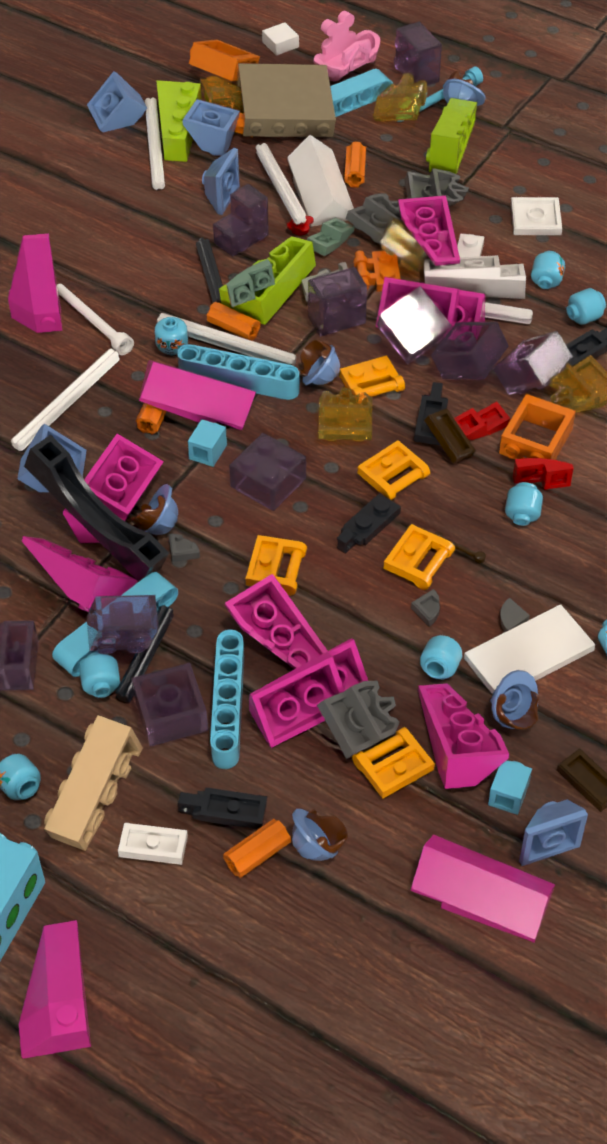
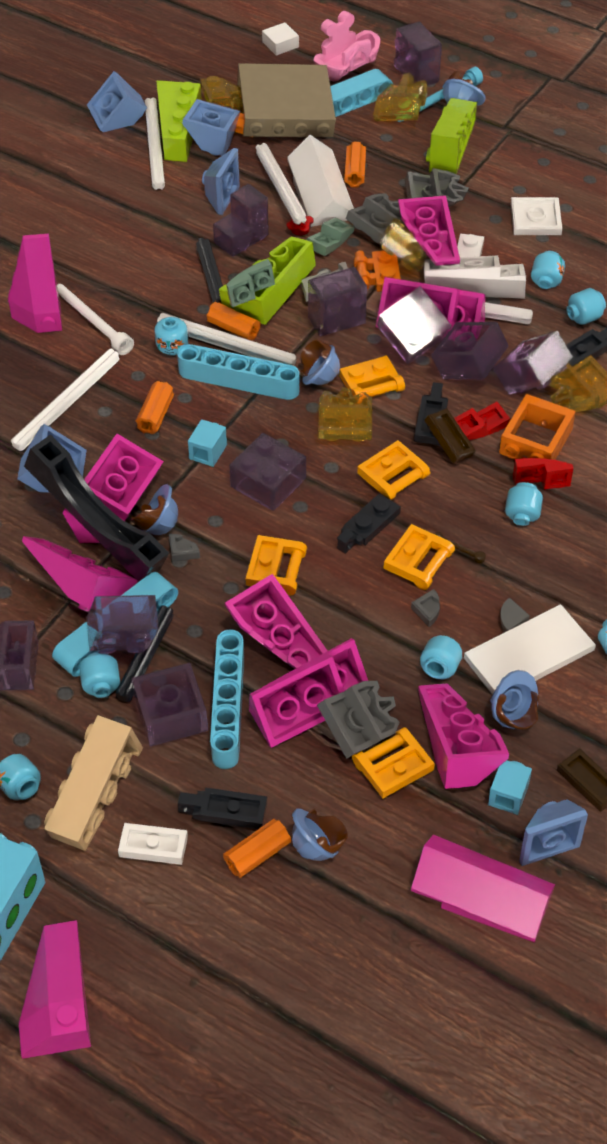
dark pink slope [139,360,256,430] -> none
orange window [189,40,260,81] -> none

